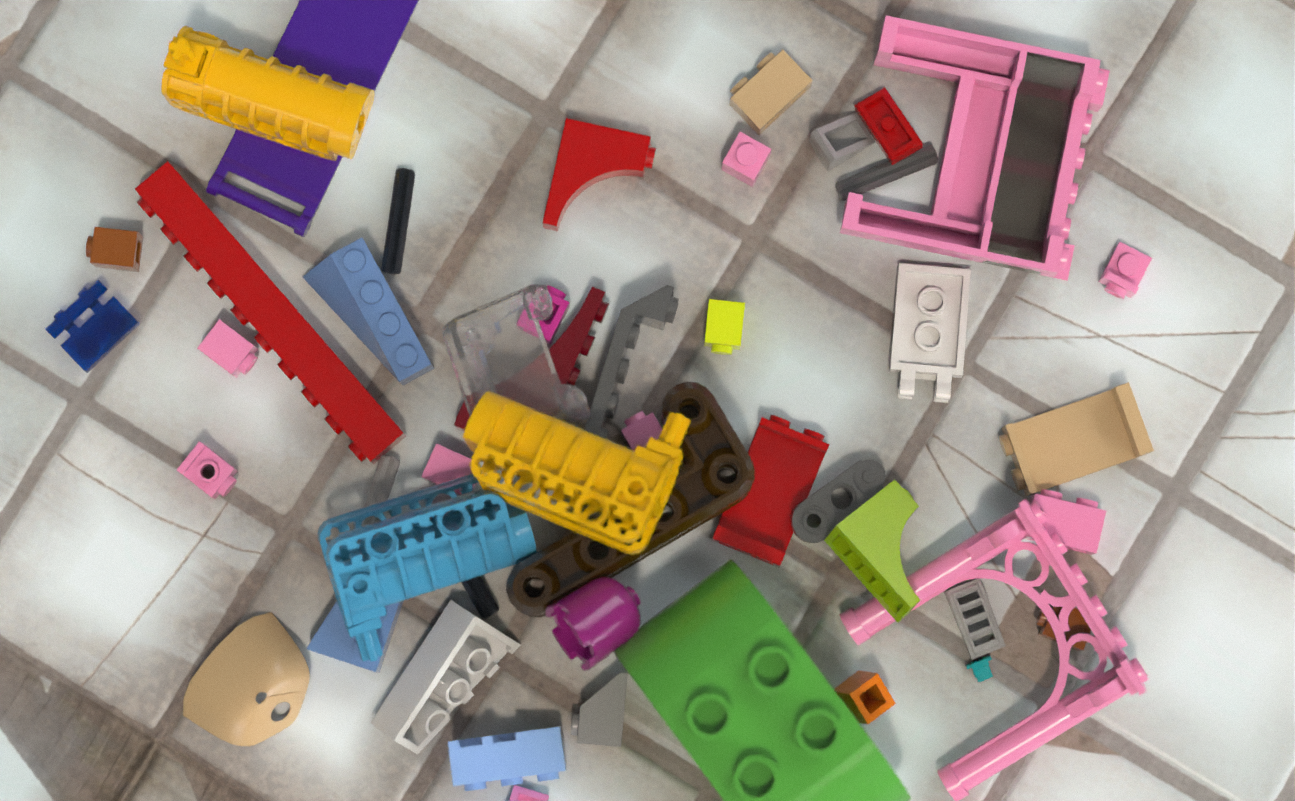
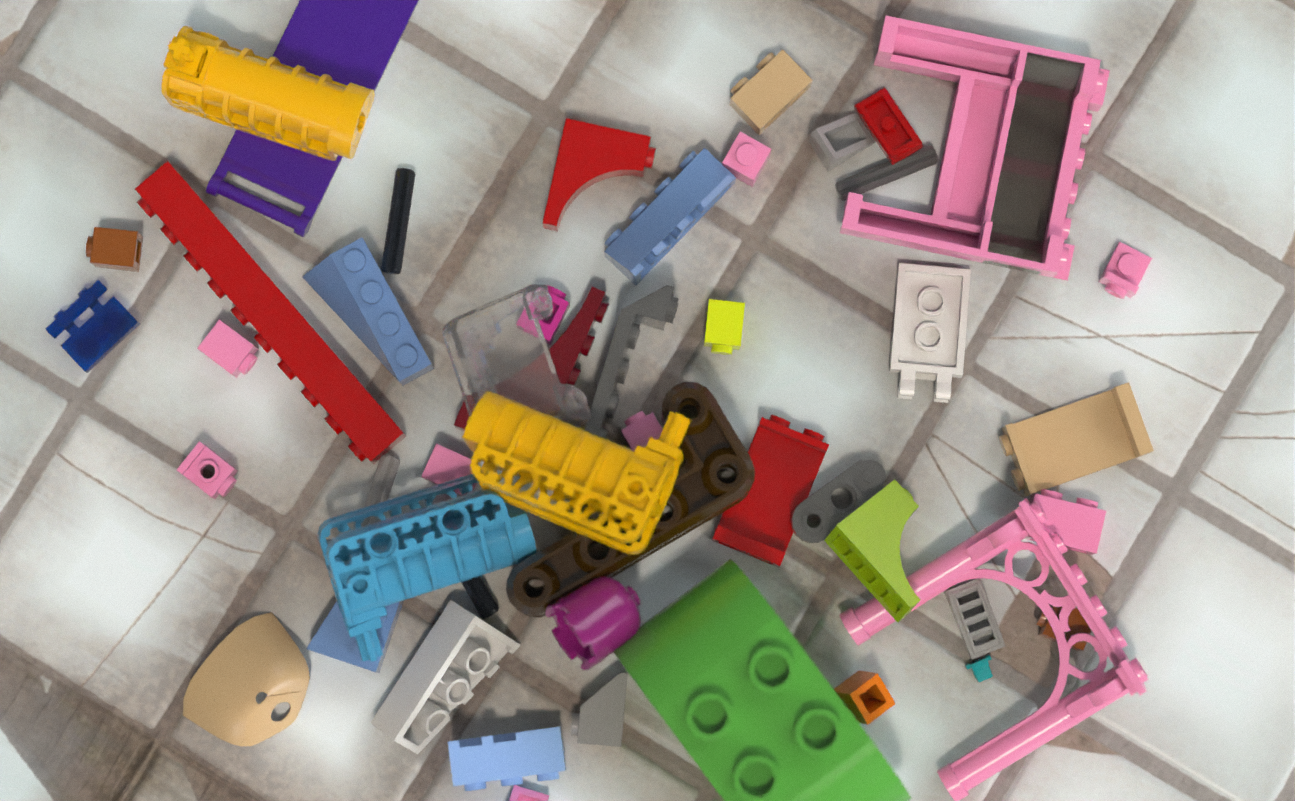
none -> medium blue wedge [604,148,736,286]

